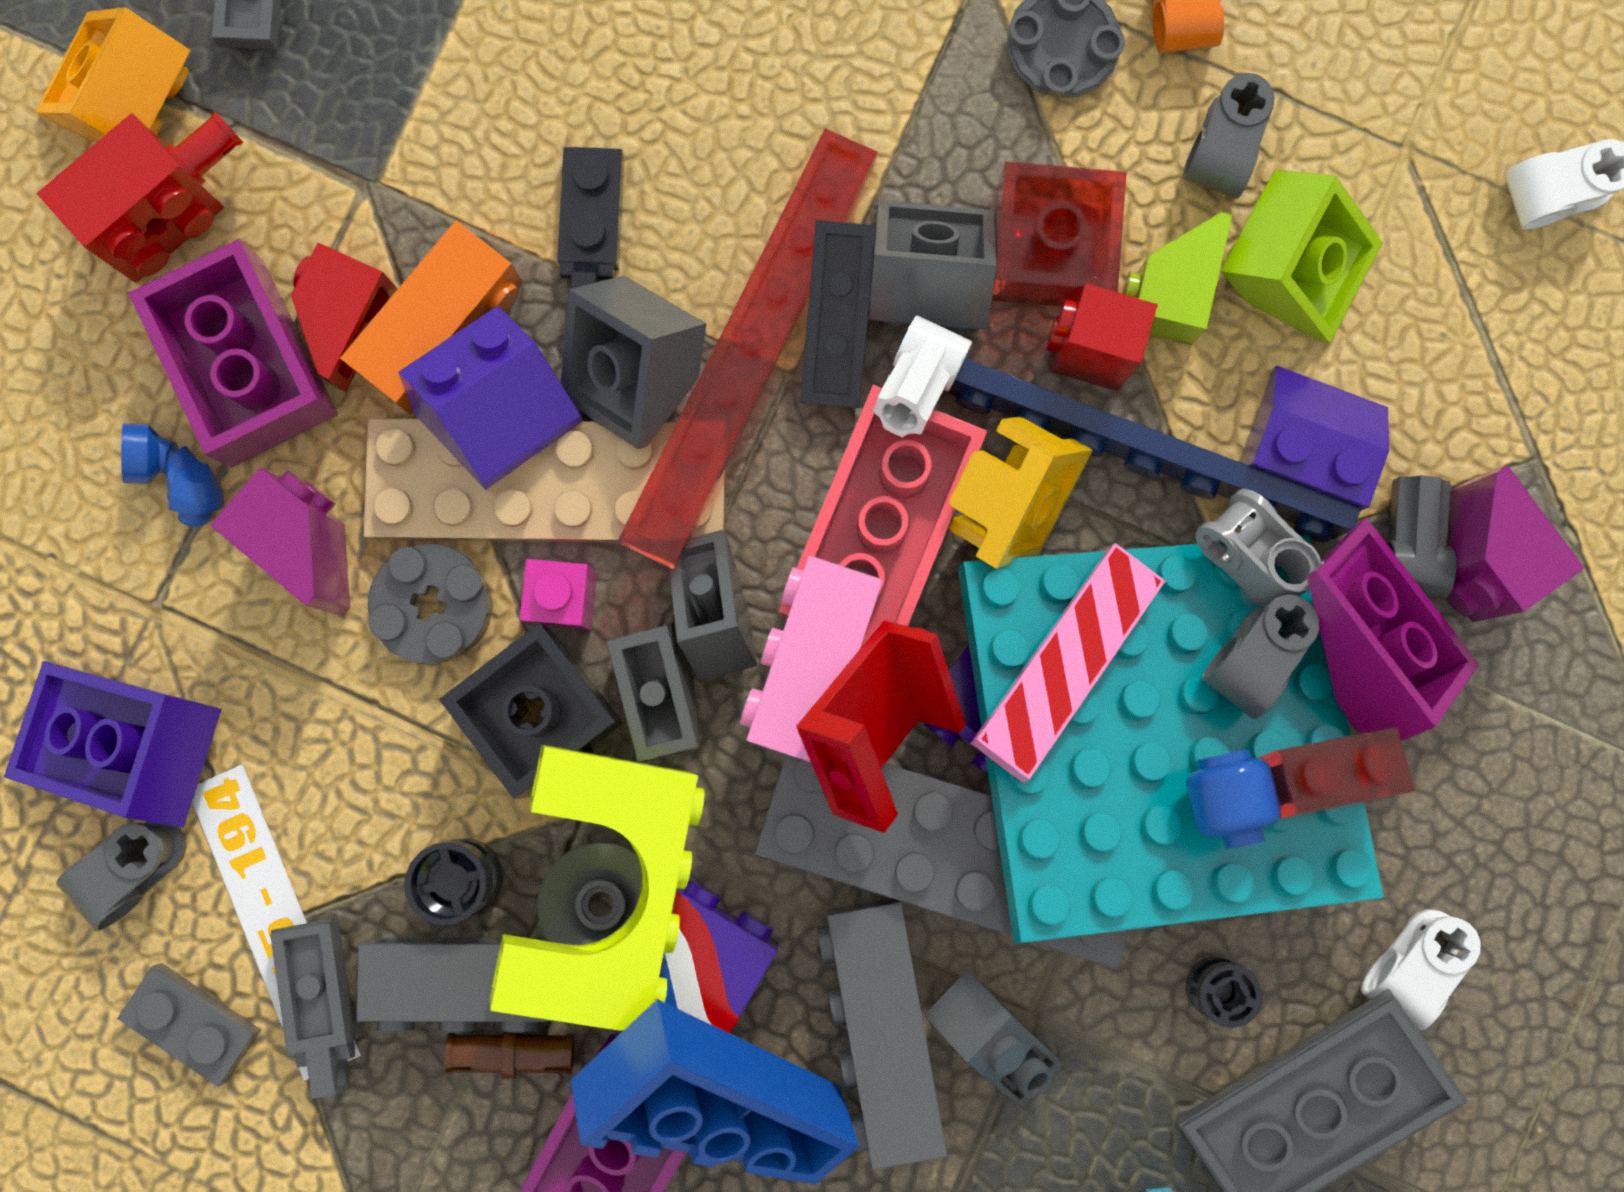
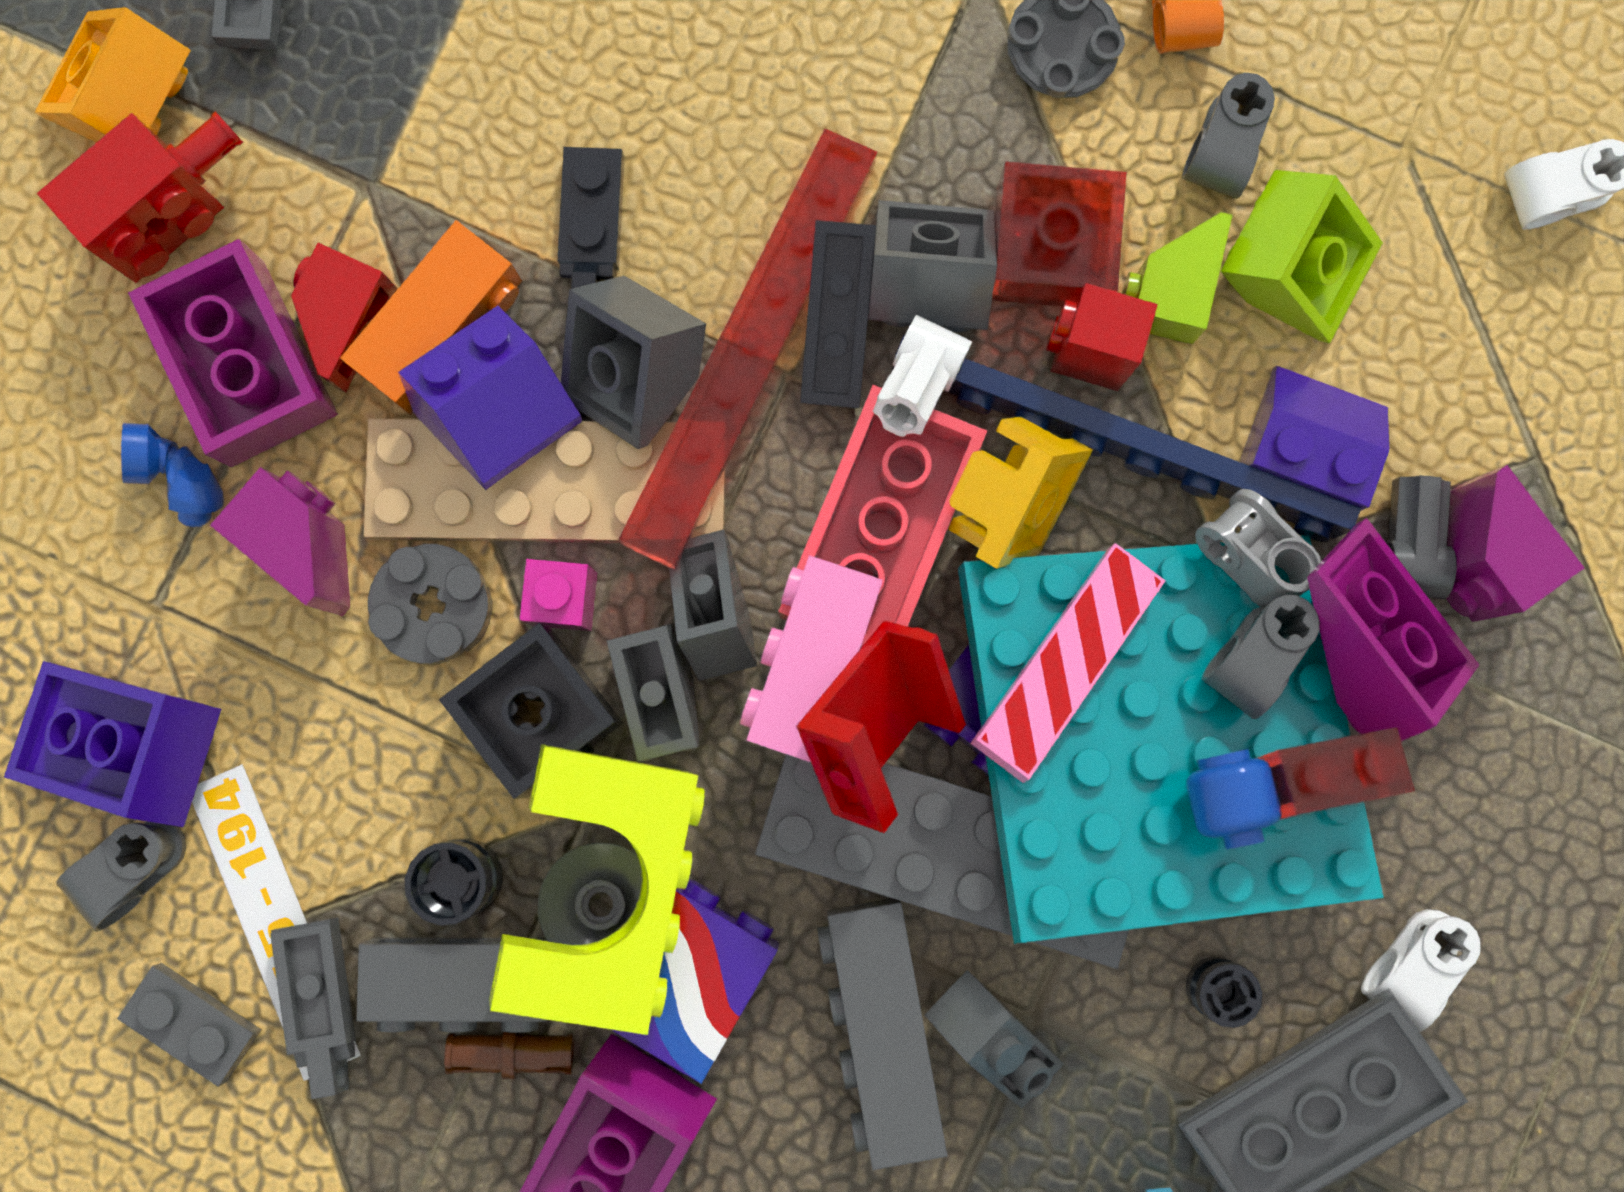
blue wedge [570,999,859,1184] -> none

